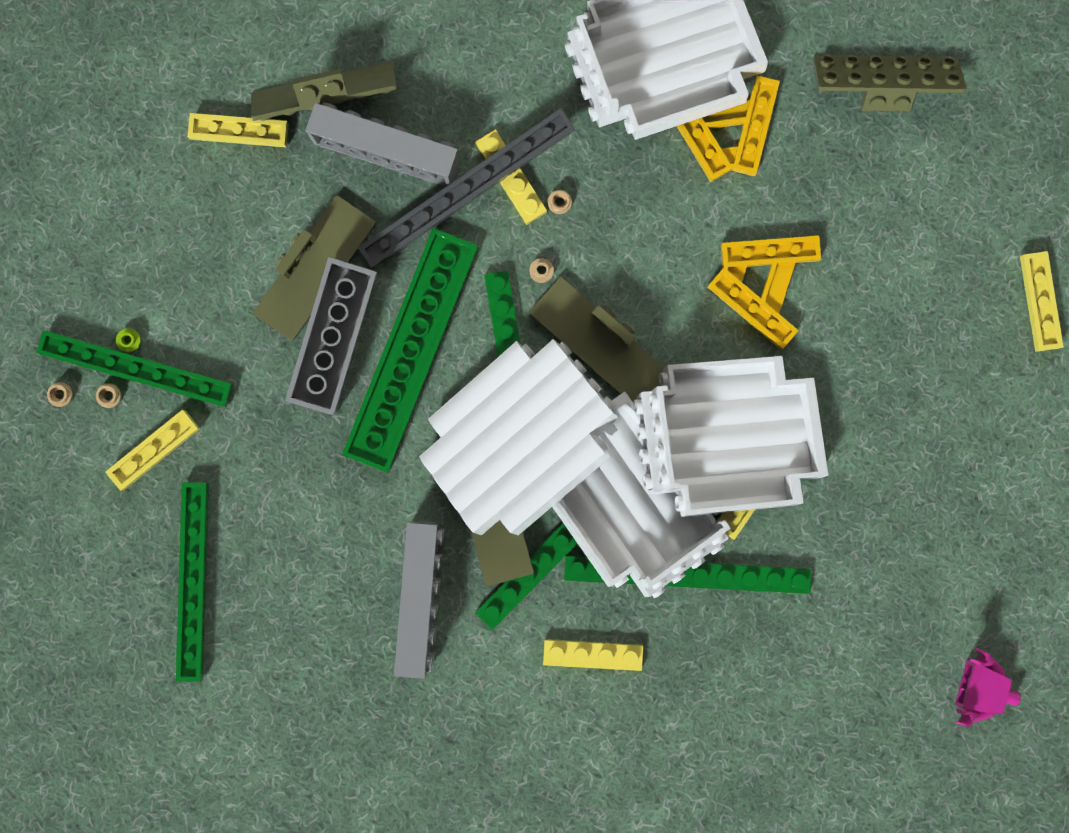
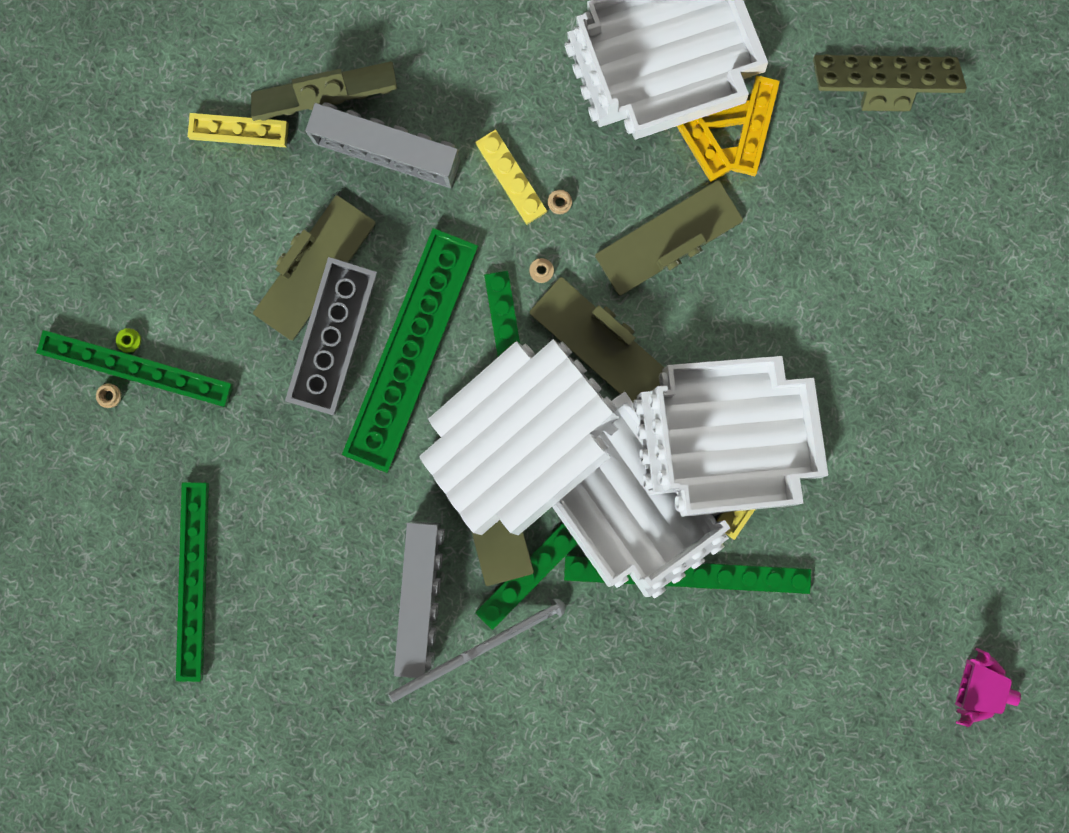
tan plate [47,382,73,407] -> none
light yellow plate [106,410,200,491] -> none
dark grey plate [358,108,575,269] -> none
light yellow plate [543,639,643,671] -> none
yellow plate [707,236,821,350] -> none
light yellow plate [1020,251,1064,352] -> none
none -> light grey bar [388,599,566,703]
none -> olive bracket [595,180,743,296]

